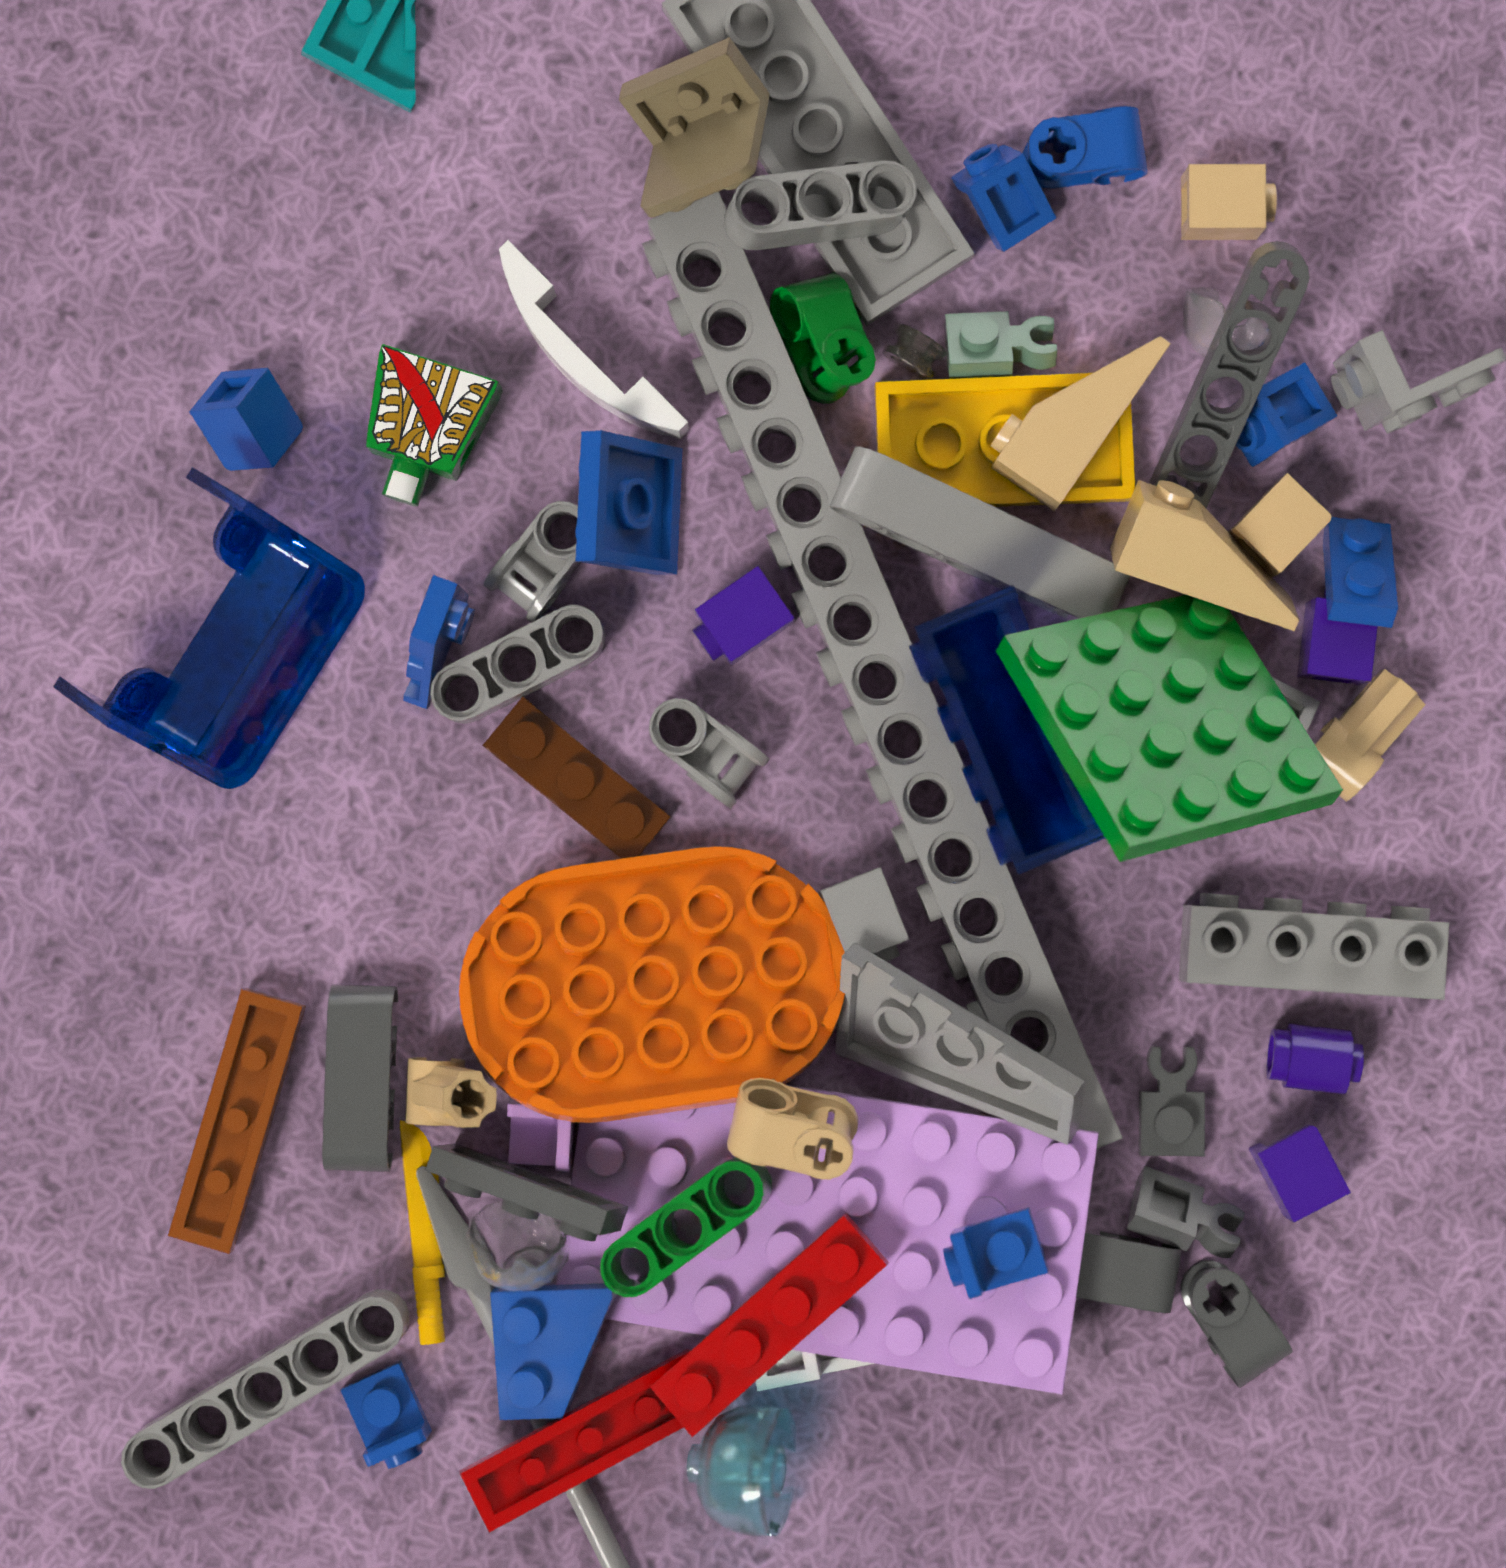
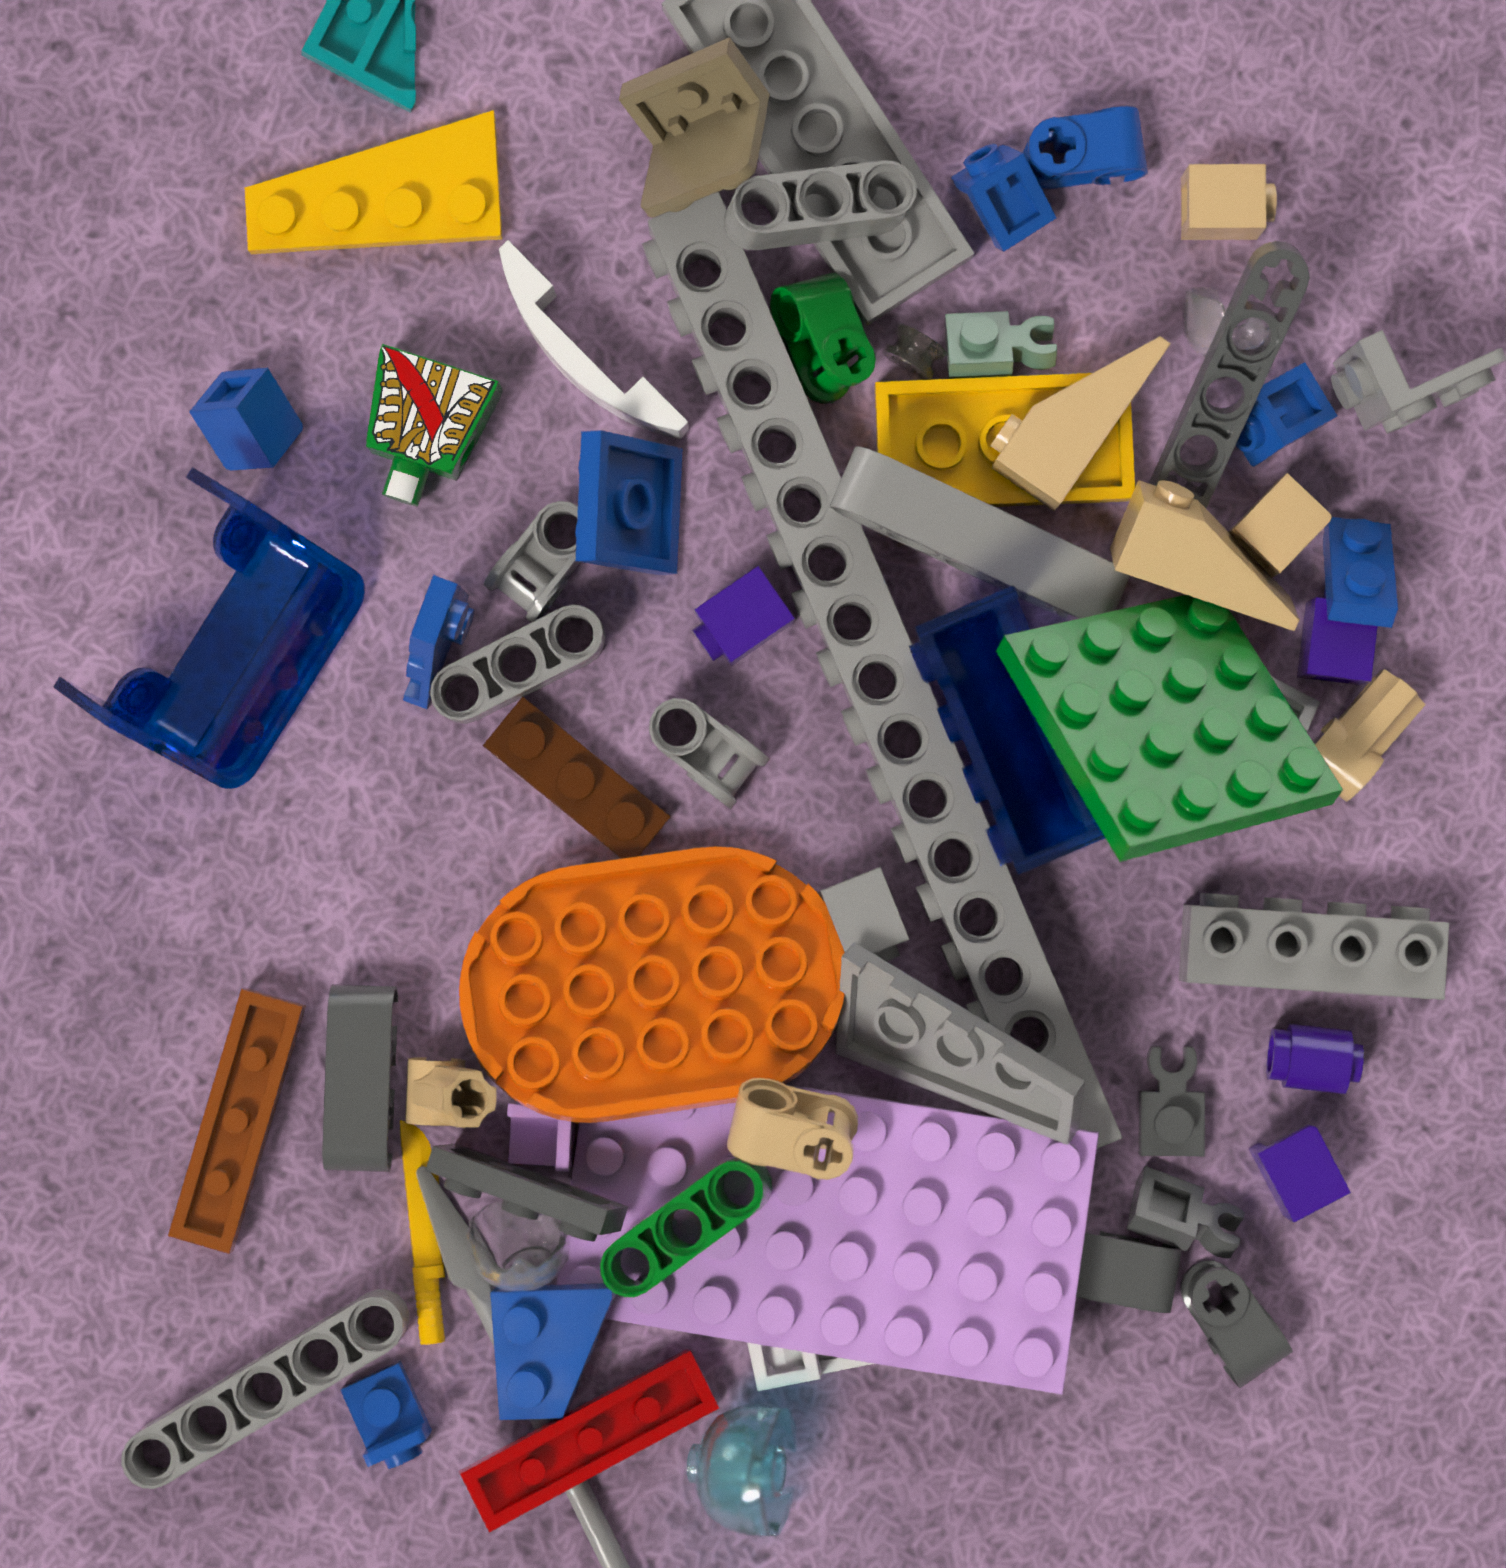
red plate [650,1213,889,1437] -> none
blue bracket [943,1207,1049,1299] -> none
none -> yellow wing [245,110,502,254]

